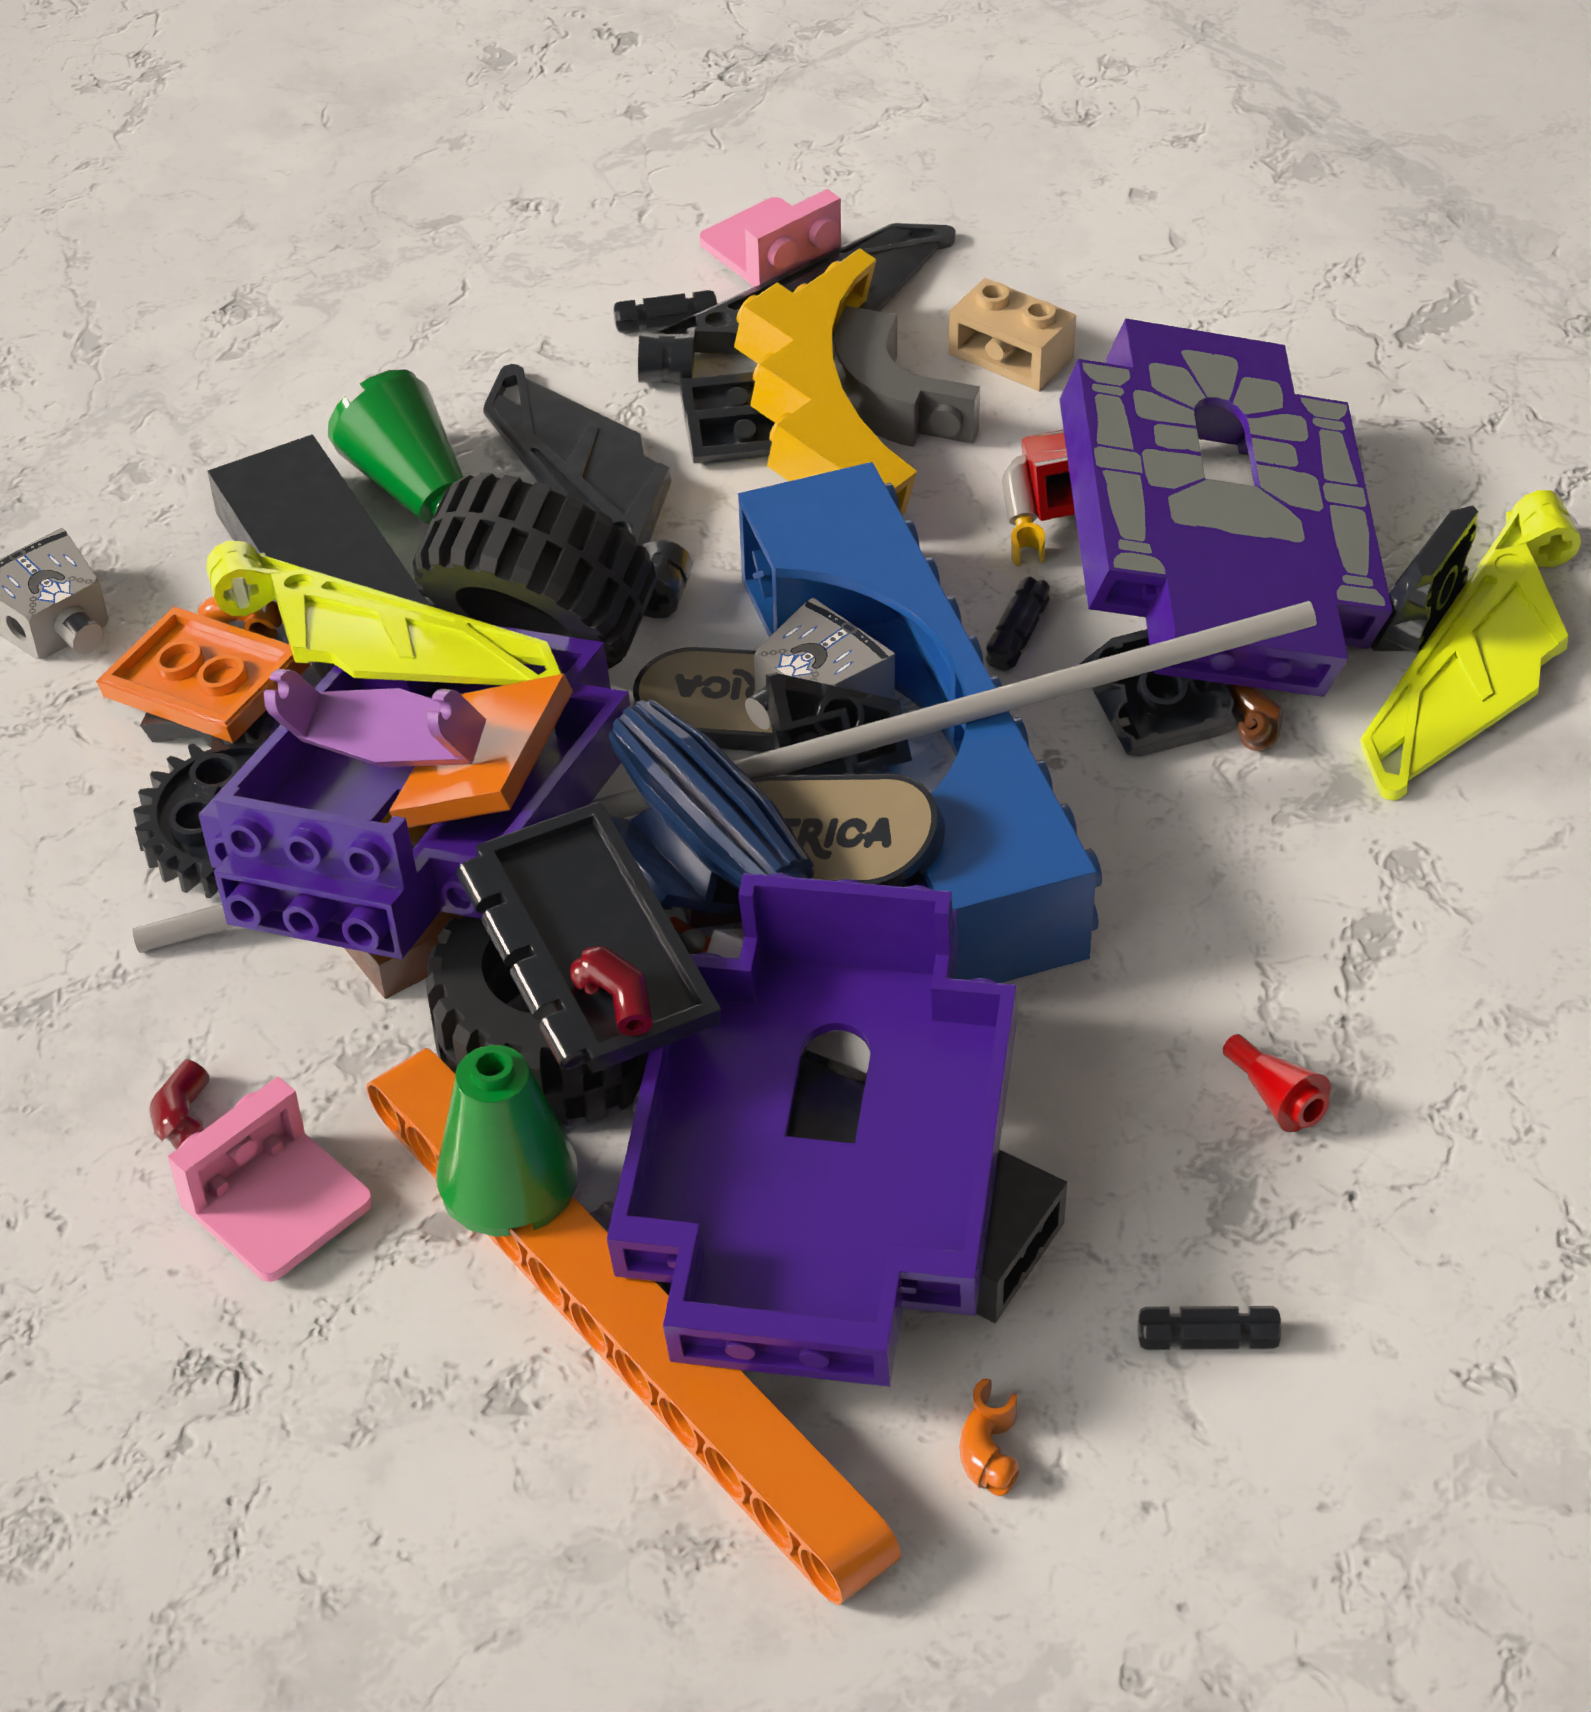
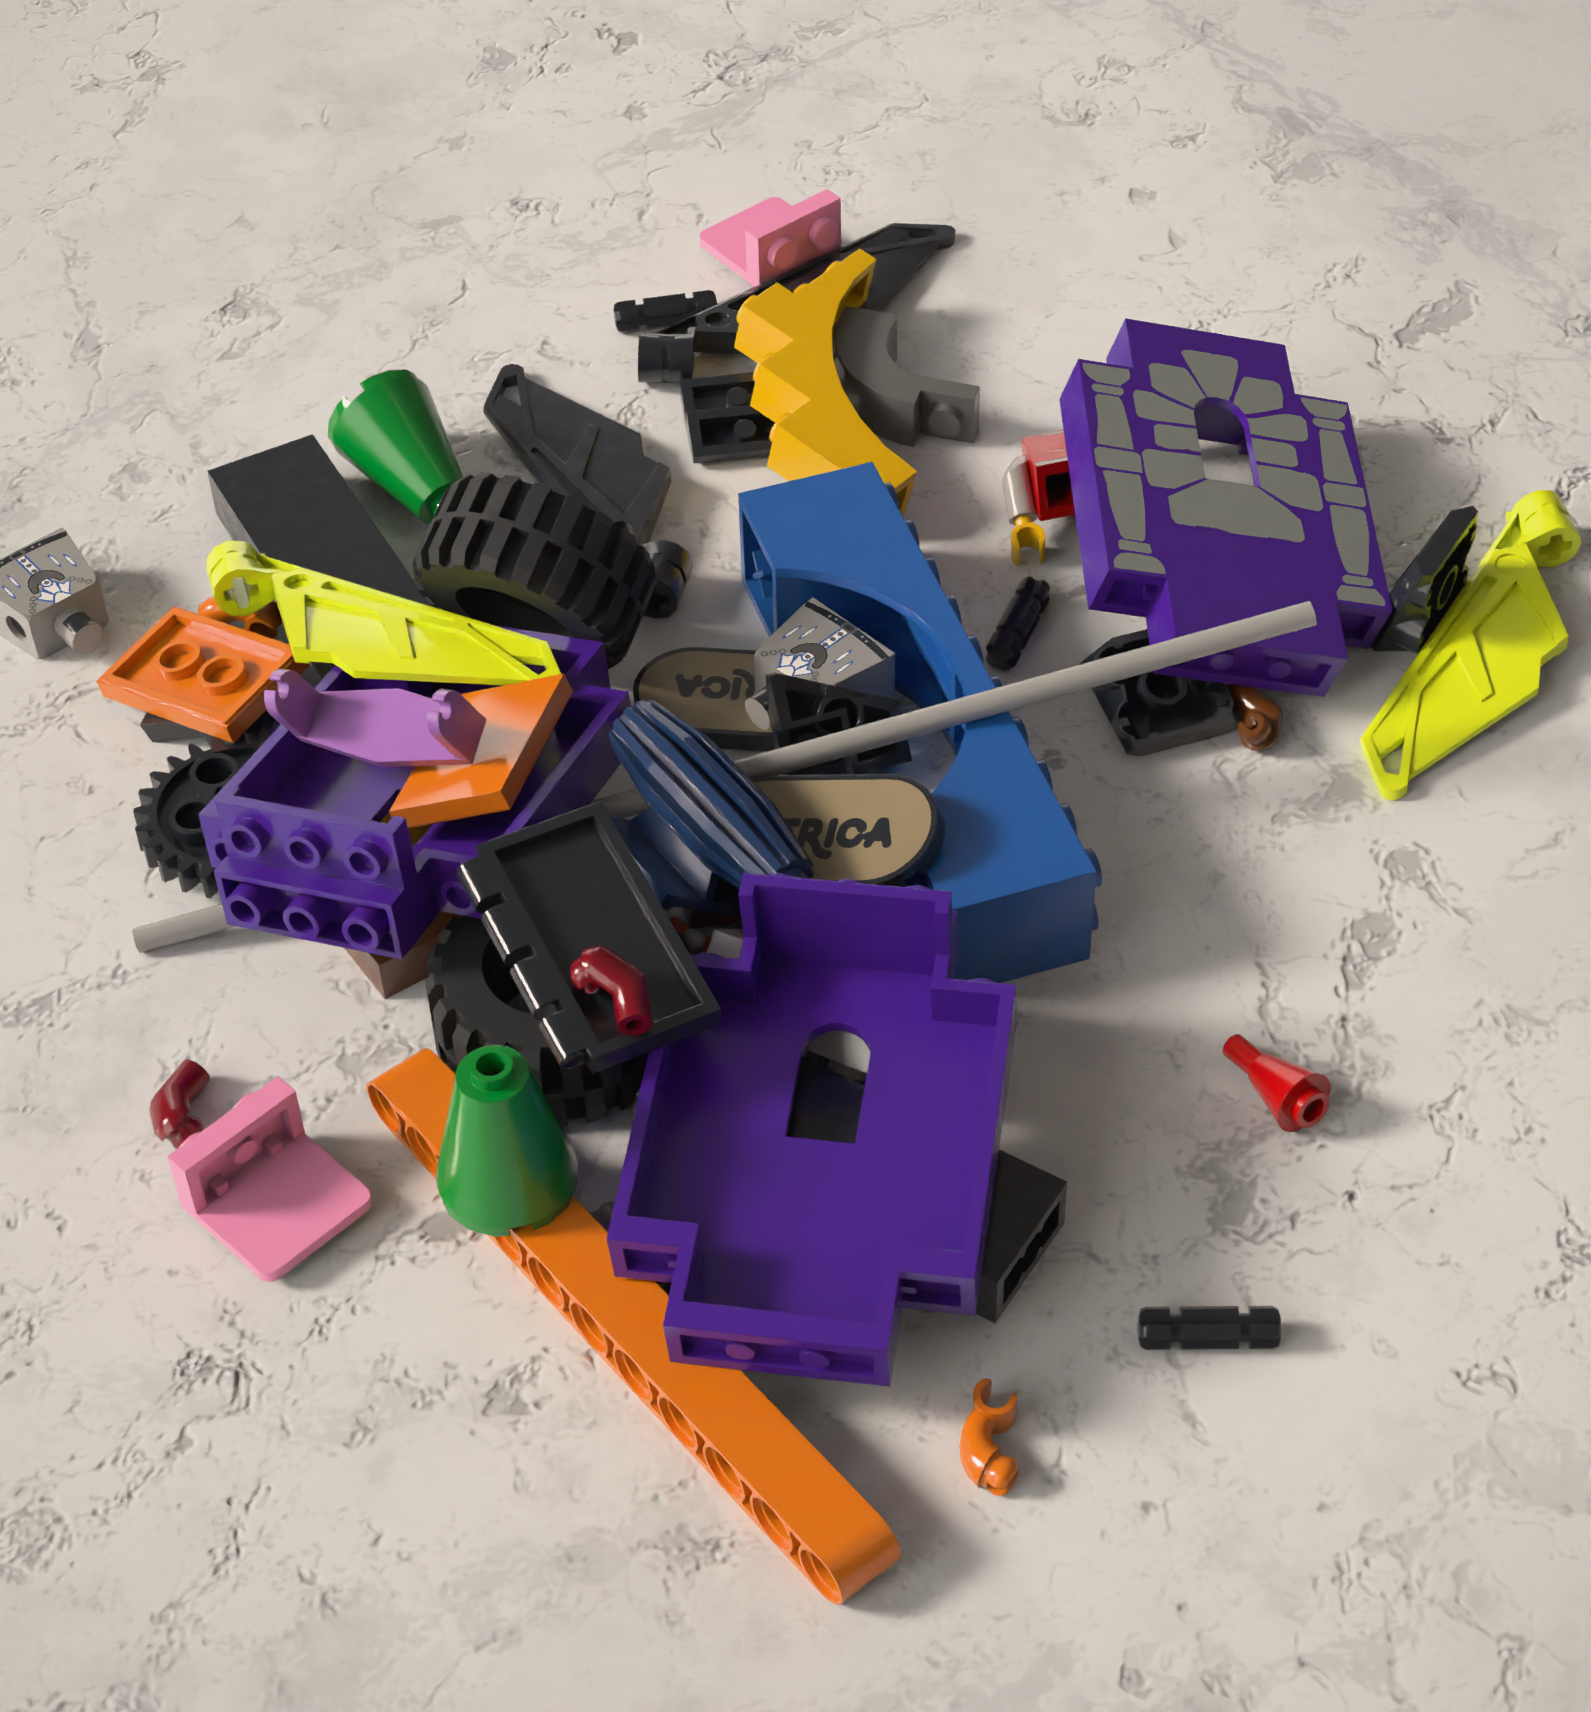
tan brick [949,278,1076,392] -> none

